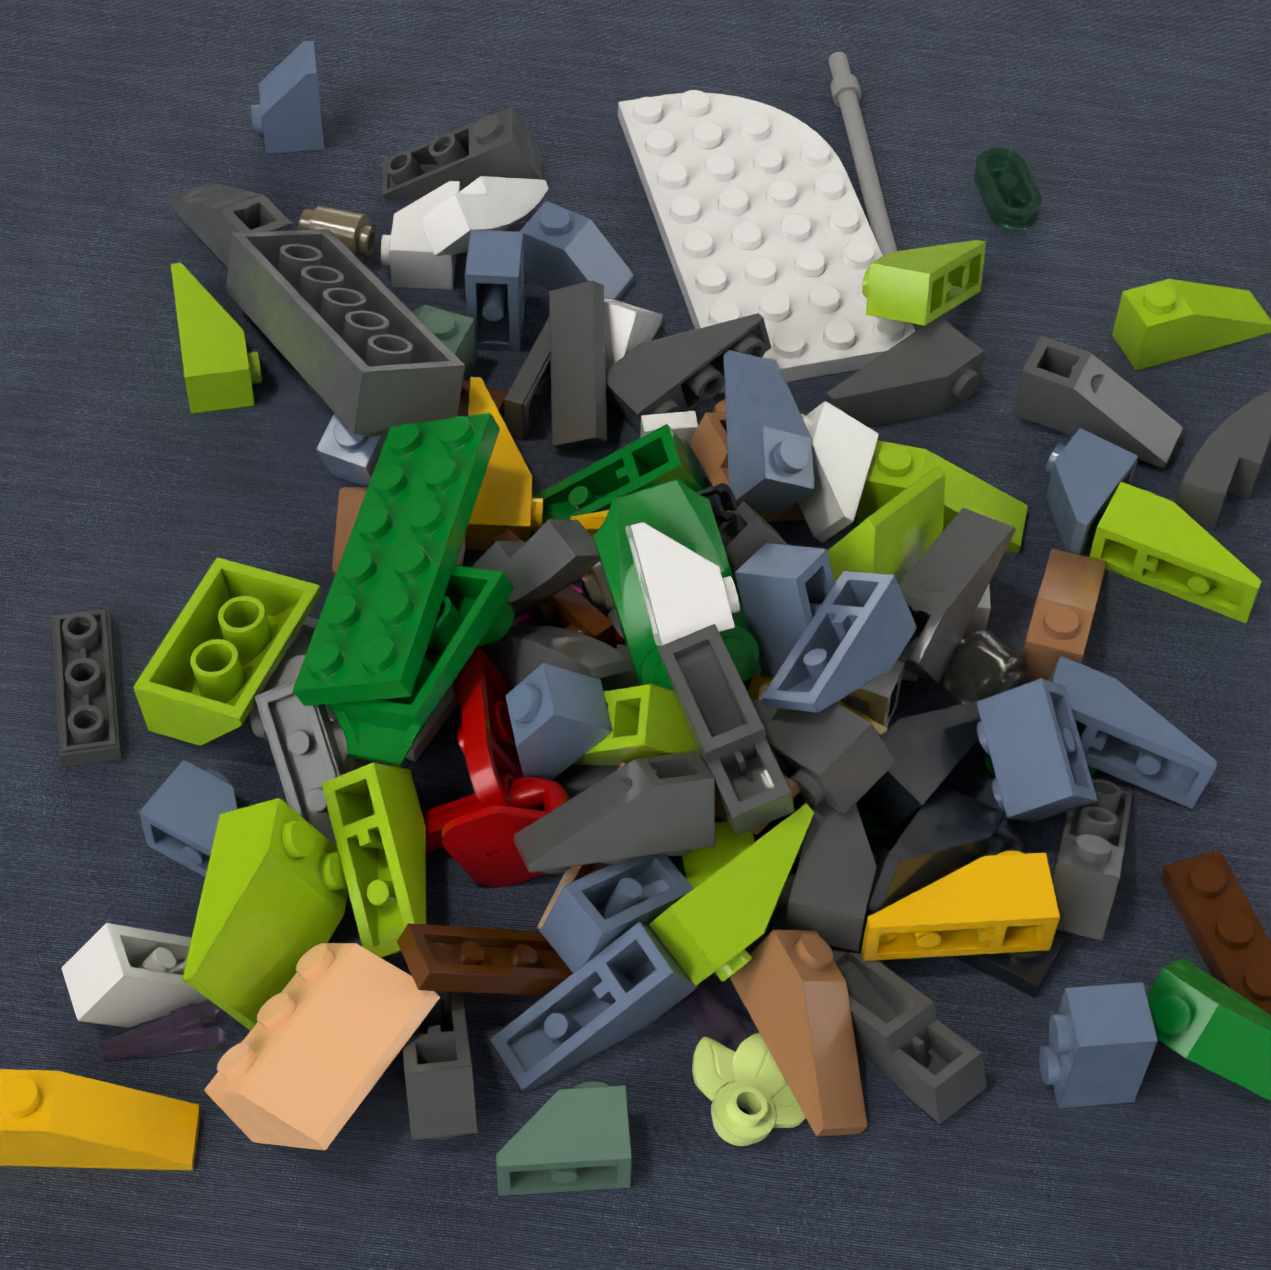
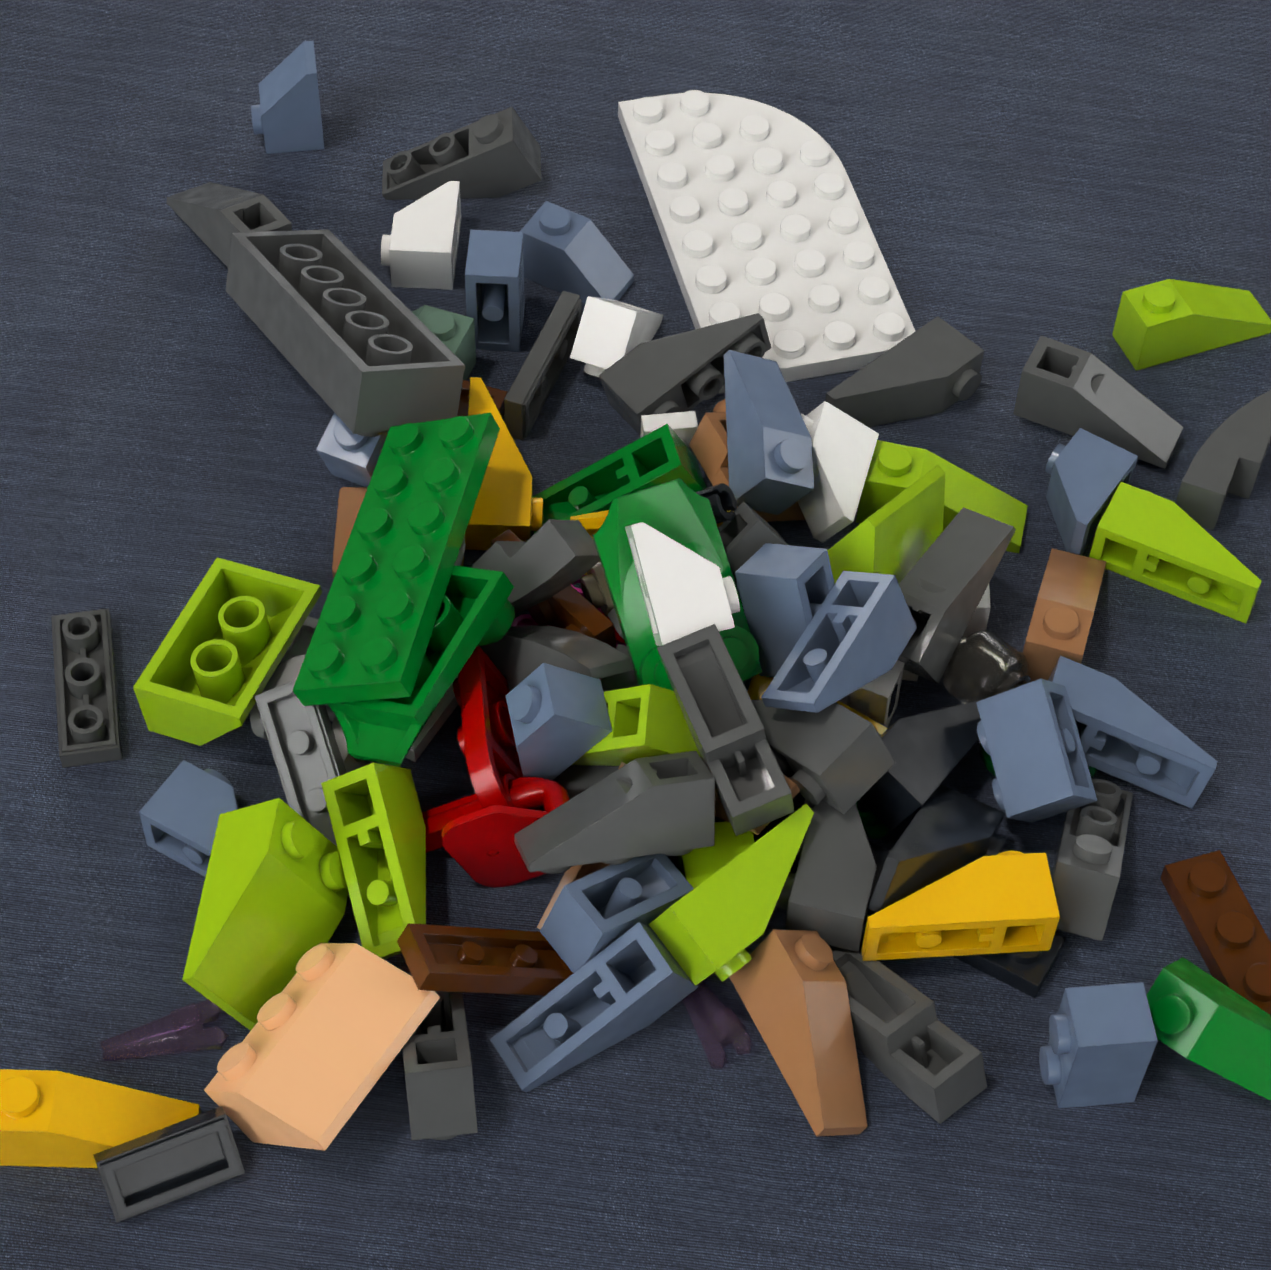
white slope [61,923,210,1028] -> none
lime slope [171,263,262,414] -> none
dark tan brick [297,205,377,262] -> none
white slope [420,176,549,256] -> none
sand green slope [496,1081,632,1196] -> none
dark grey tile [549,280,607,450] -> none
yellowish green plate [692,1033,806,1146] -> none
light grey bar [828,52,897,256] -> none
lime slope [862,240,986,326] -> none
clear green plate [974,148,1042,230] -> none
none -> black tile [94,1106,245,1222]

